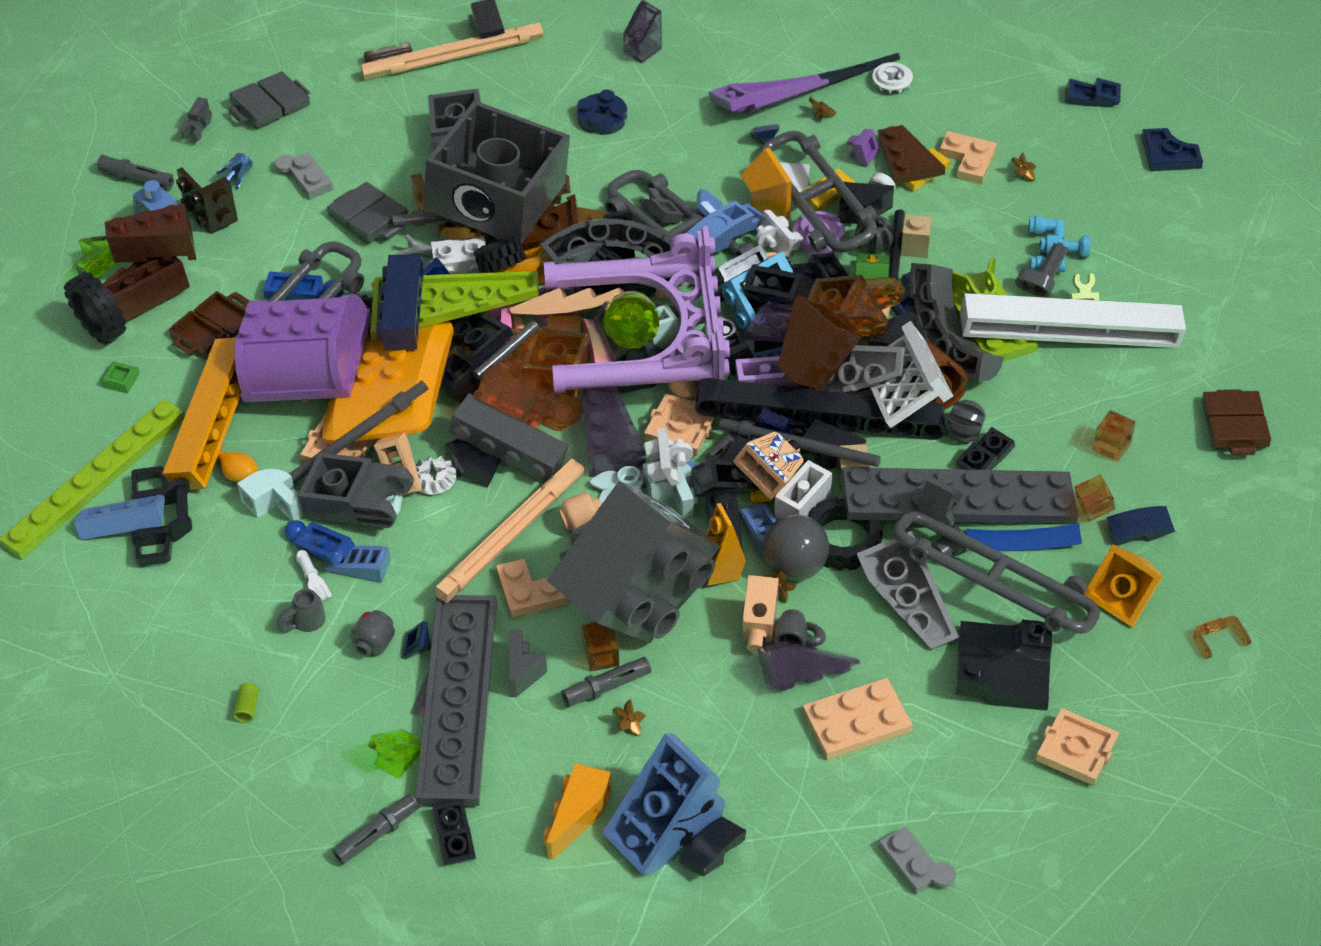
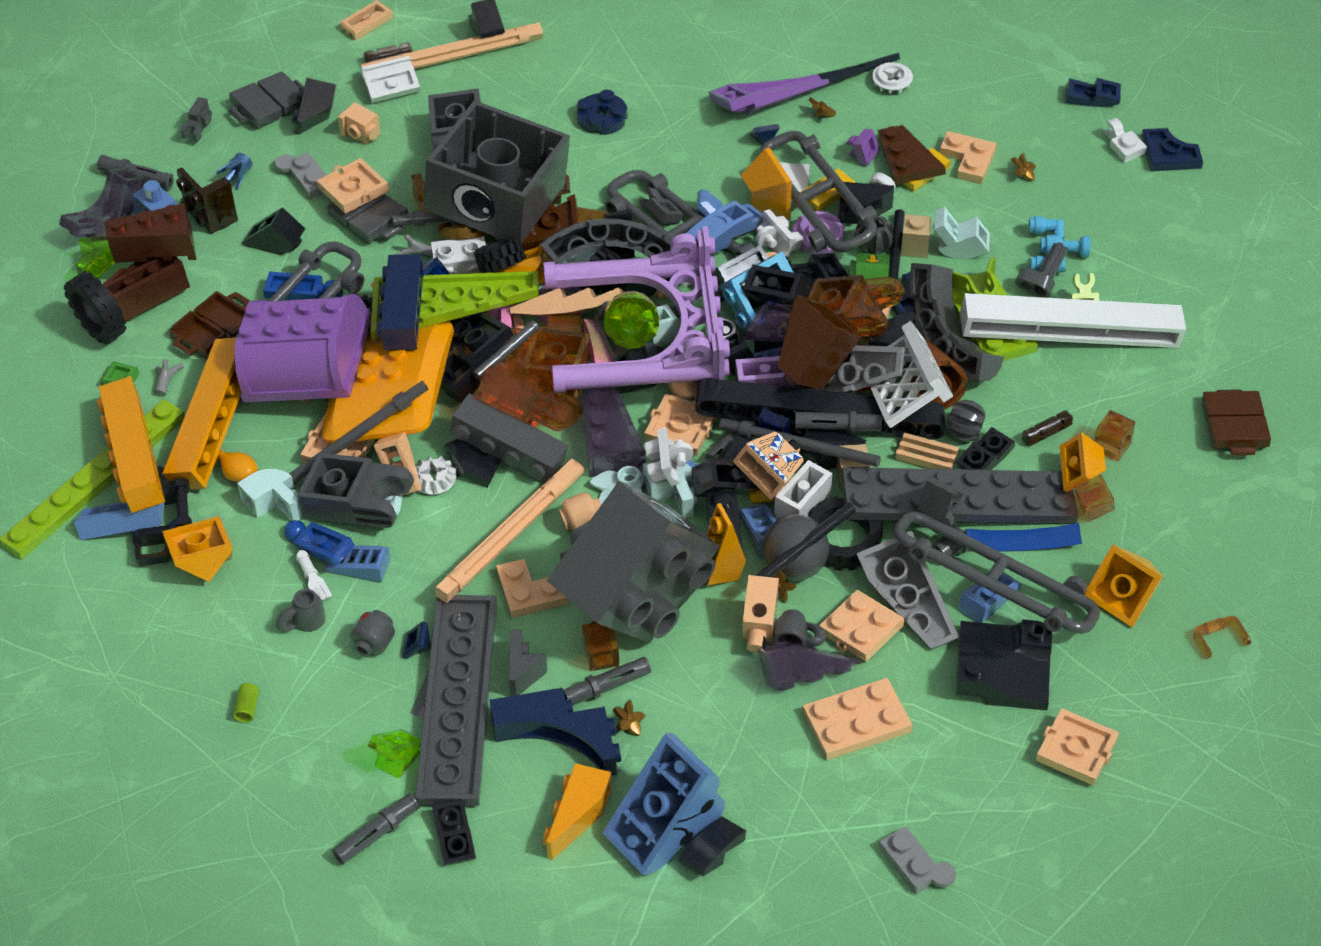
slope [623,0,662,64] -> none
dark blue slope [1107,506,1176,546] -> none
none -> arch [59,167,145,242]
none -> light orange brick [97,376,165,513]
none -> light grey bar [155,359,184,397]
none -> light orange slope [162,516,233,582]
none -> black slope [242,207,306,255]
none -> black slope [291,77,336,134]
none -> light nougat plate [316,158,390,214]
none -> light nougat brick [338,103,380,145]
none -> light nougat tile [339,0,393,41]
none -> white plate [361,56,420,103]
none -> dark blue arch [490,688,621,776]
none -> black bar [756,502,856,577]
none -> dark grey pin [795,411,882,433]
none -> light nougat plate [819,590,904,662]
none -> light nougat tile [895,433,959,469]
none -> light aqua brick [933,207,990,259]
none -> medium blue slope [959,572,1021,623]
none -> dark brown axle [1022,410,1073,446]
none -> light orange slope [1059,432,1106,492]
none -> white plate [1105,118,1147,163]

